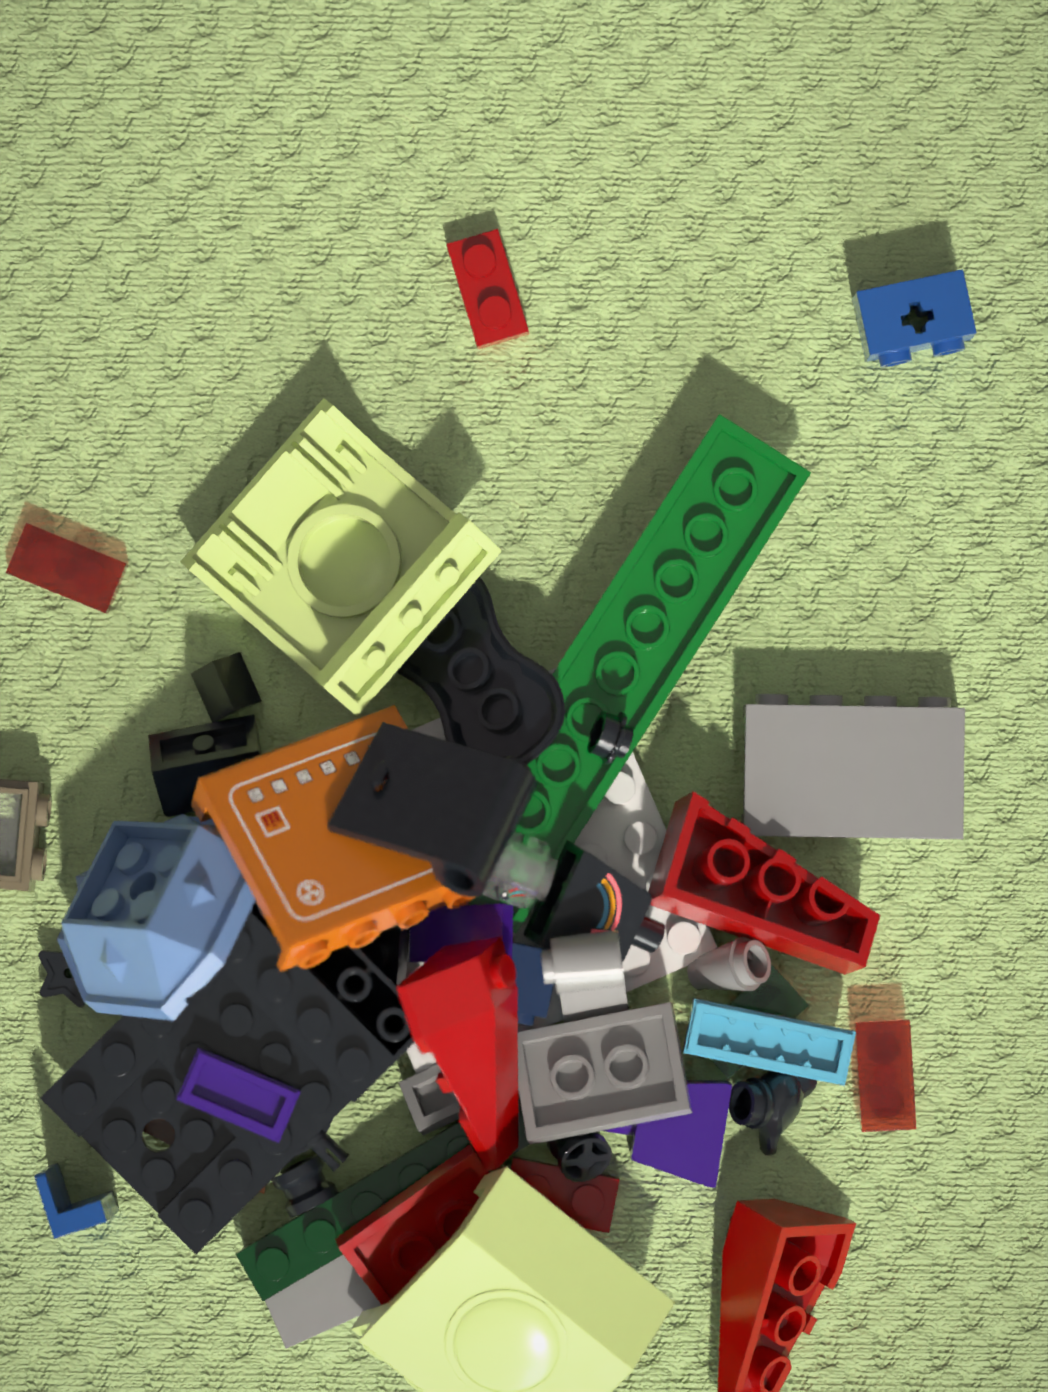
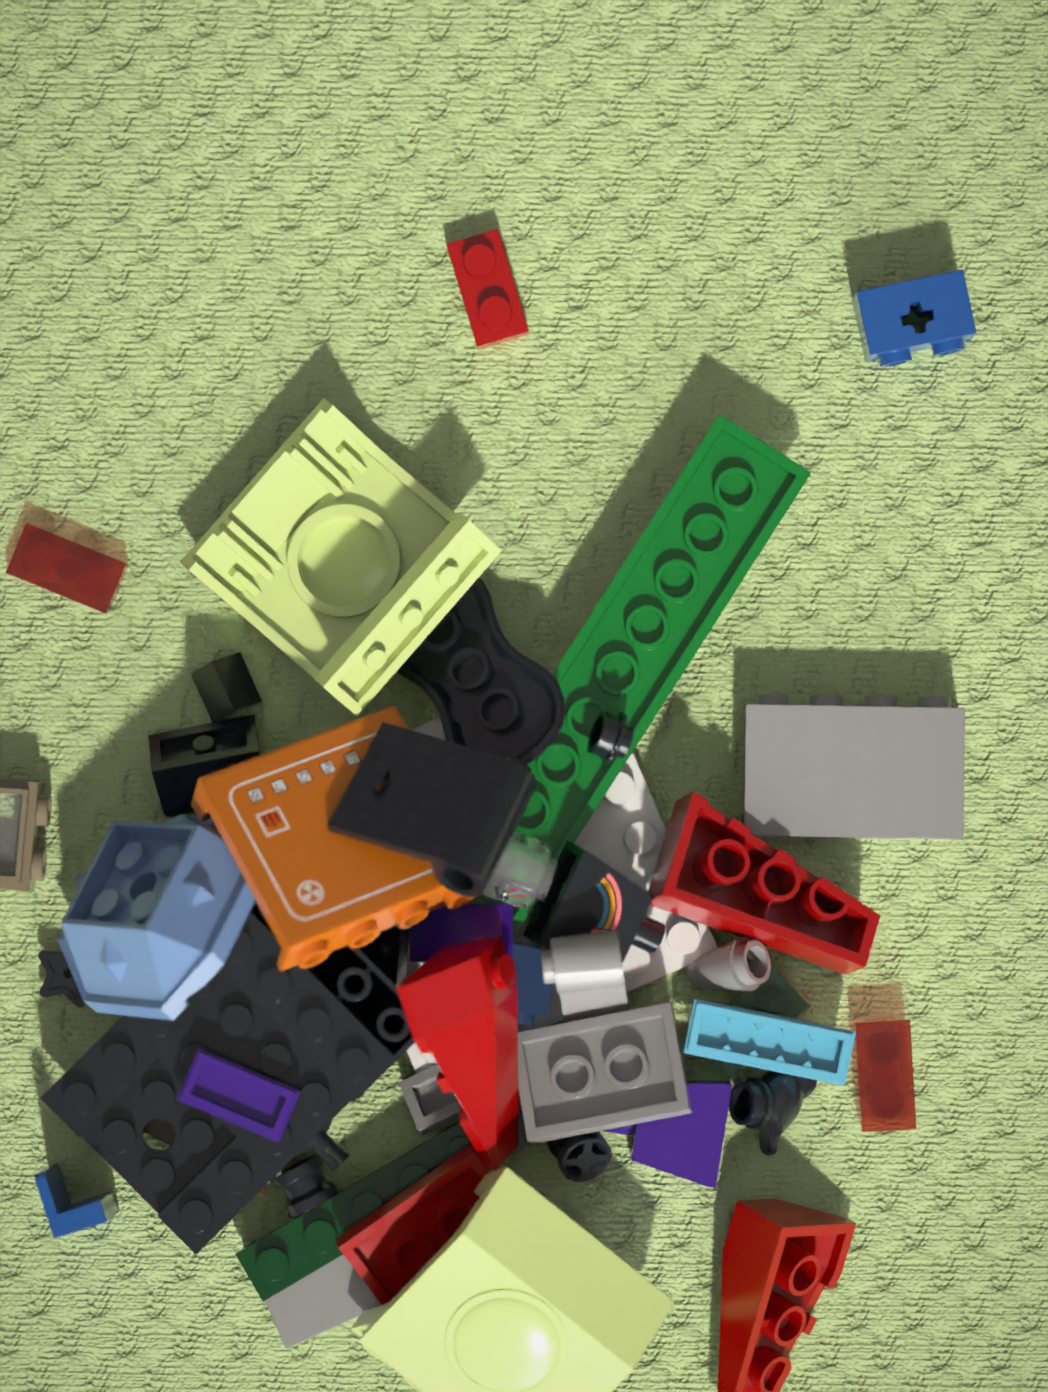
red plate [510,1156,620,1233] -> none

